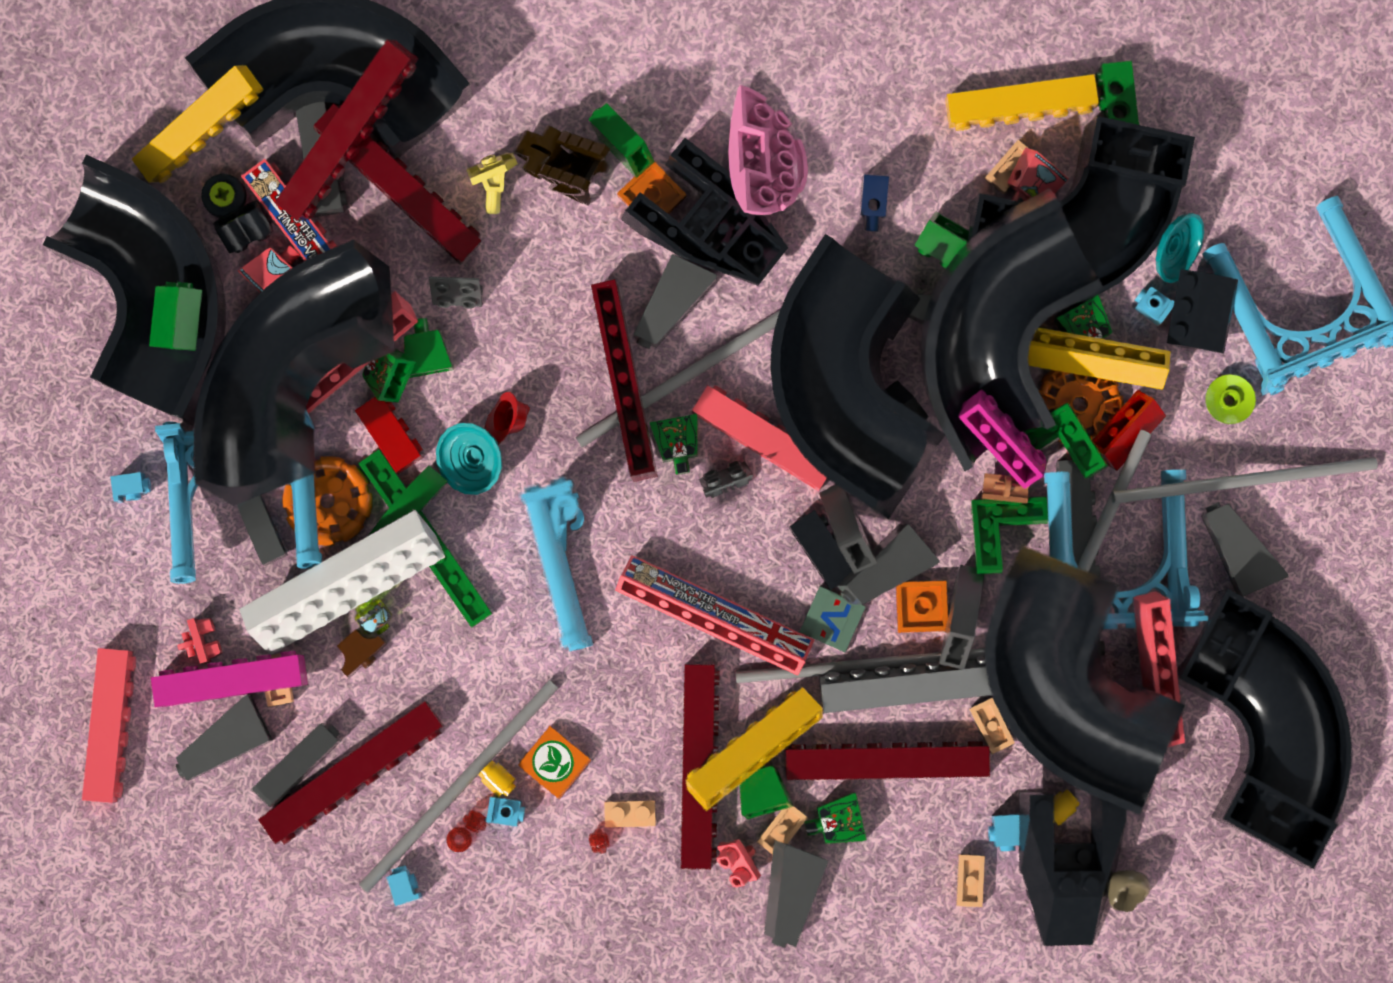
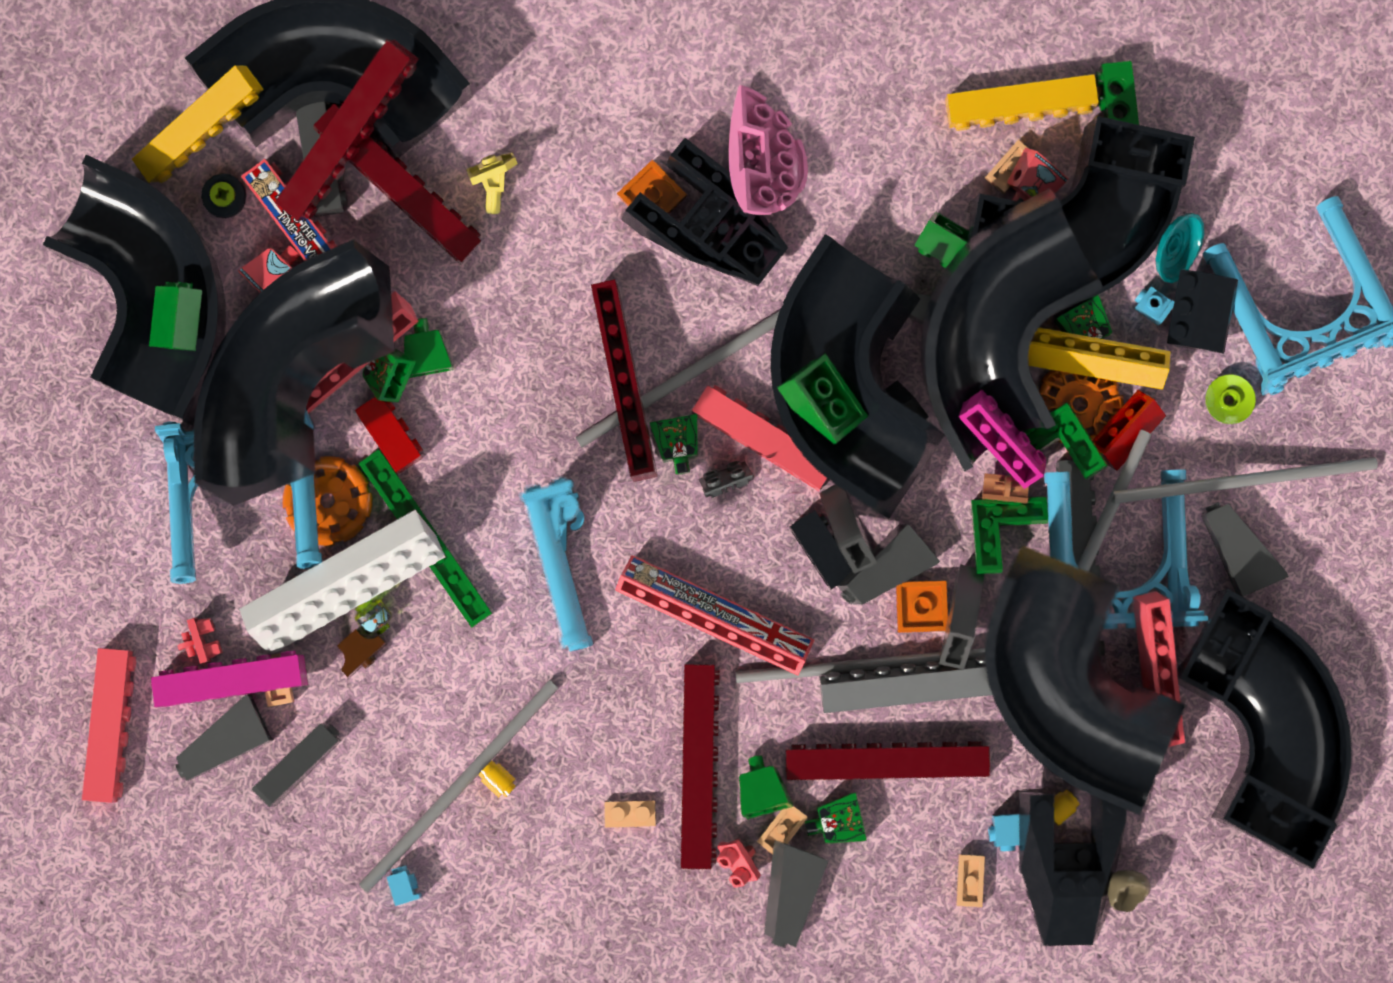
medium azure brick [110,472,151,503] -> none
black brick [213,200,273,254] -> none
dark grey slope [237,495,288,566] -> none
dark red brick [258,701,444,845] -> none
green slope [367,465,448,537] -> none
dark grey hinge [429,276,483,309] -> none
teal hat [436,423,502,495] -> none
clear red plate [446,827,472,852] -> none
clear red plate [462,810,487,833] -> none
red piece [484,392,530,445] -> none
medium azure brick [486,796,525,827] -> none
dark brown piece [513,125,610,206] -> none
slope [518,726,591,799] -> none
green brick [588,103,655,178] -> none
clear red plate [589,828,610,854] -> none
dark grey slope [633,254,717,349] -> none
yellow brick [686,687,823,811] -> none
sand green tile [799,586,865,653] -> none
dark blue torso [859,174,889,232] -> none
light nougat plate [969,698,1015,754] -> none
none -> green slope [777,354,868,443]

